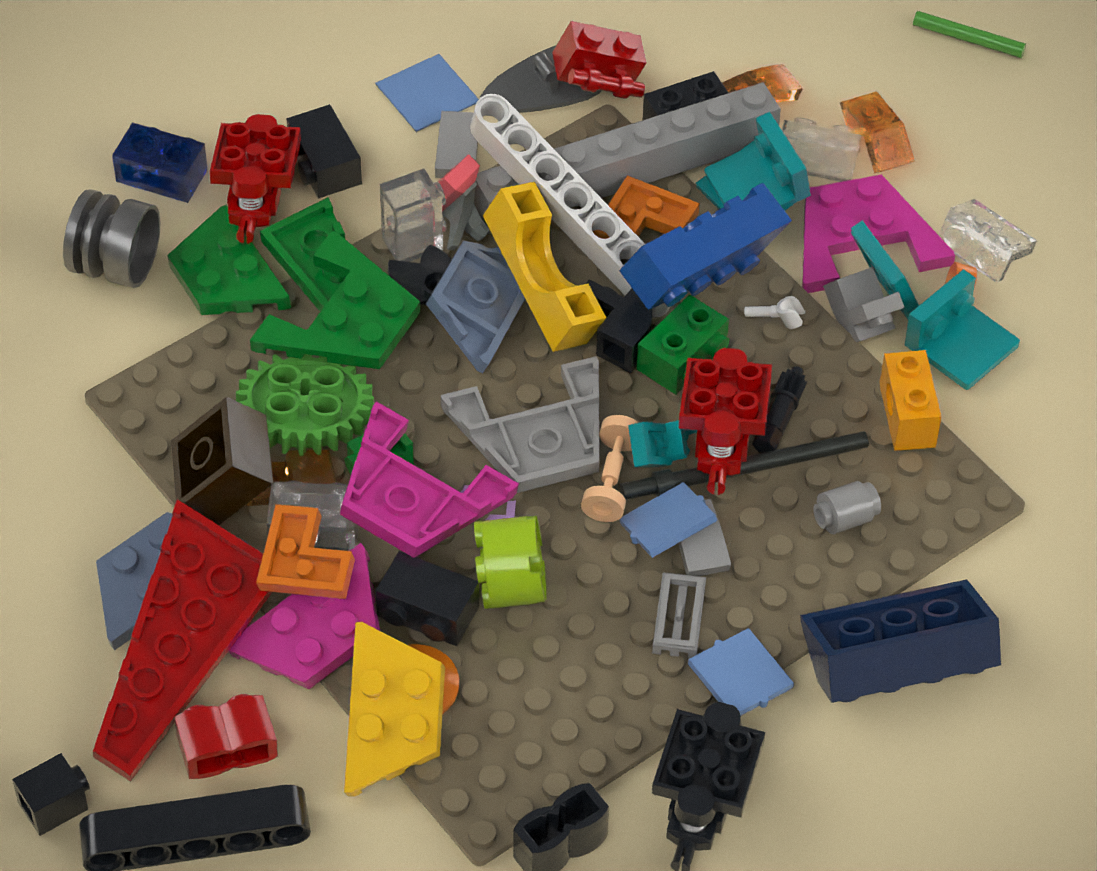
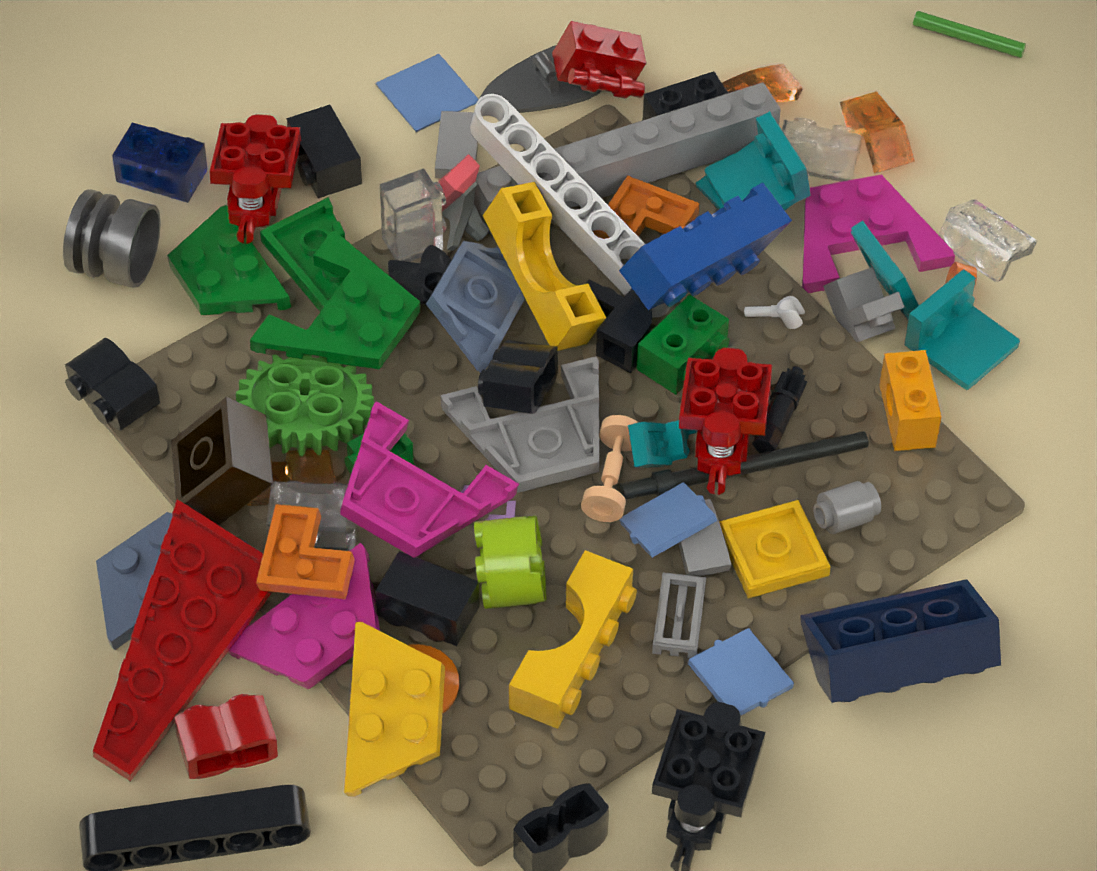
black brick [12,753,90,836] -> none
none -> black brick [65,337,160,431]
none -> black brick [478,340,558,414]
none -> yellow arch [509,550,637,729]
none -> yellow tile [719,500,831,598]

